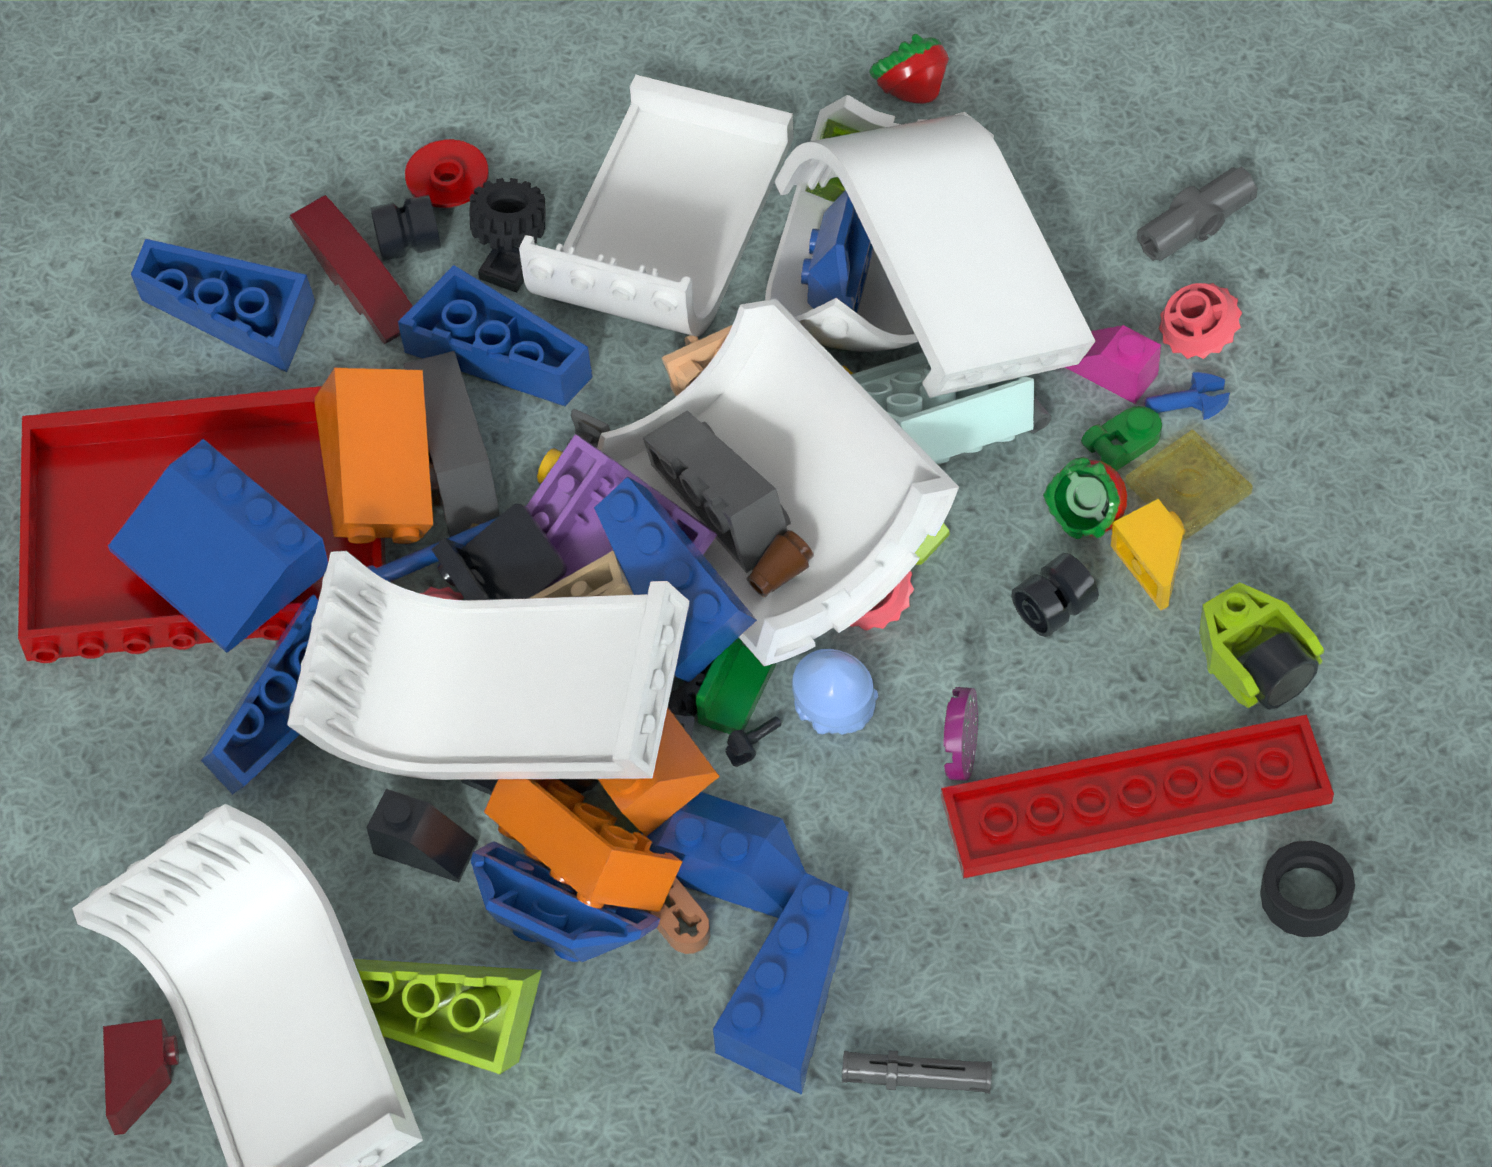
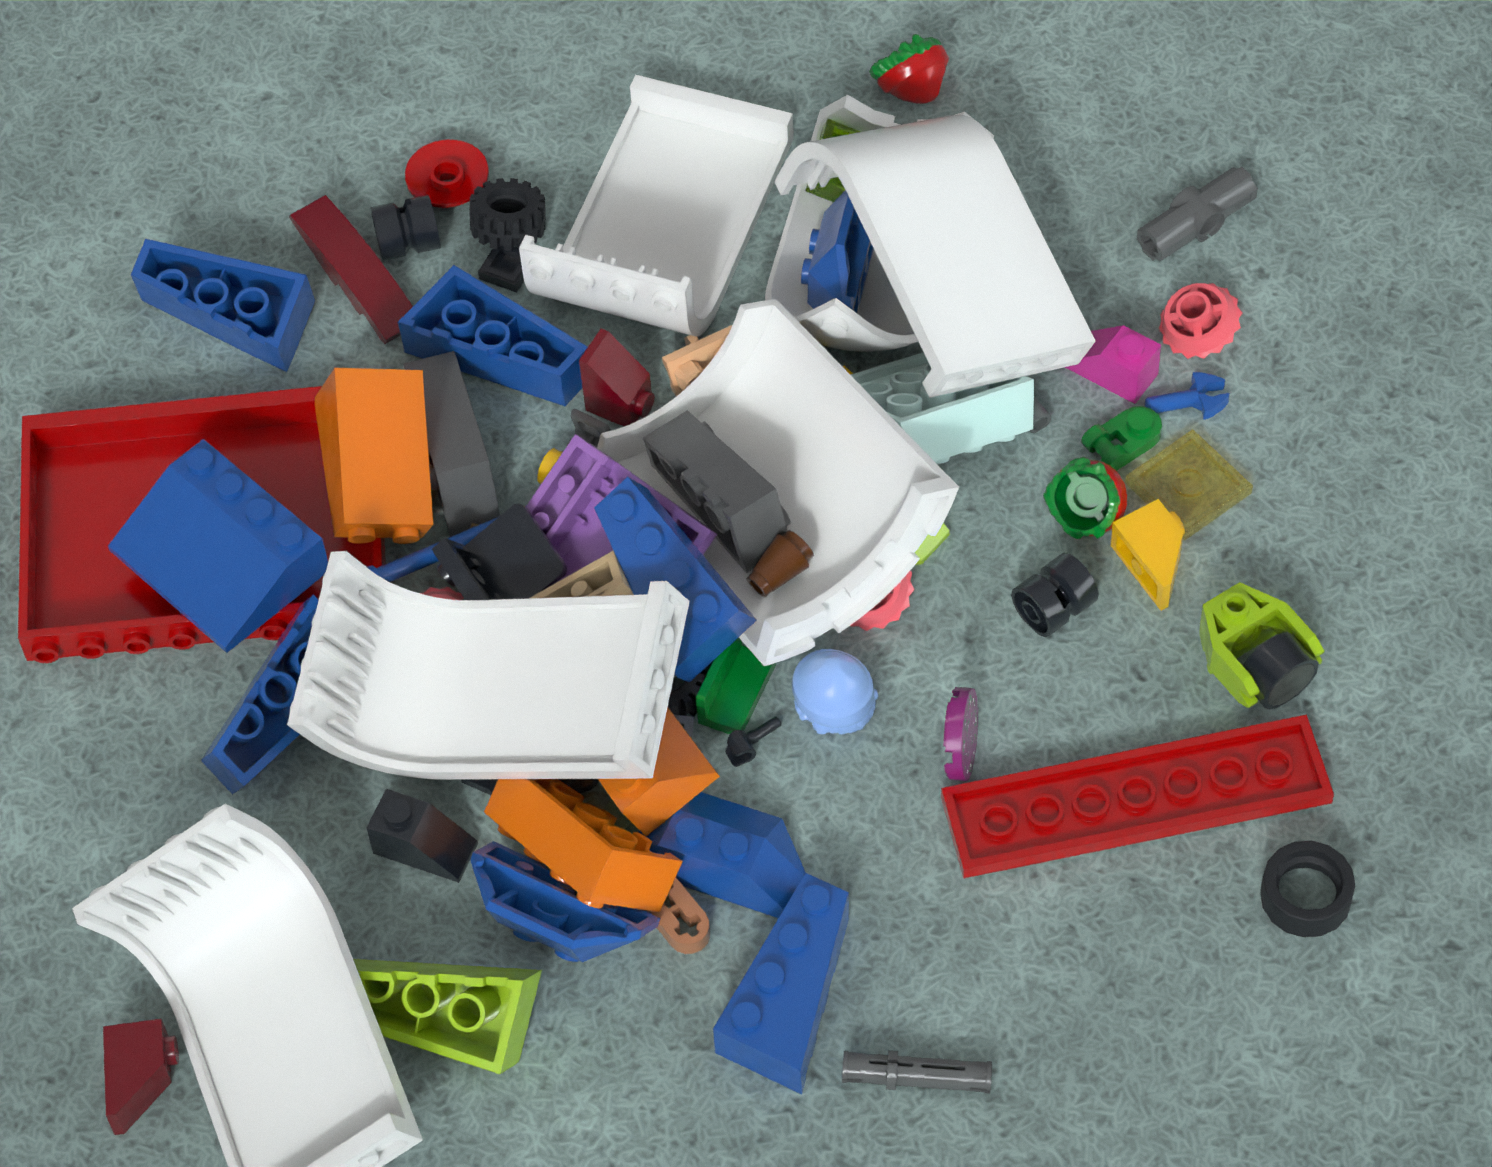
none -> dark red slope [579,328,655,427]

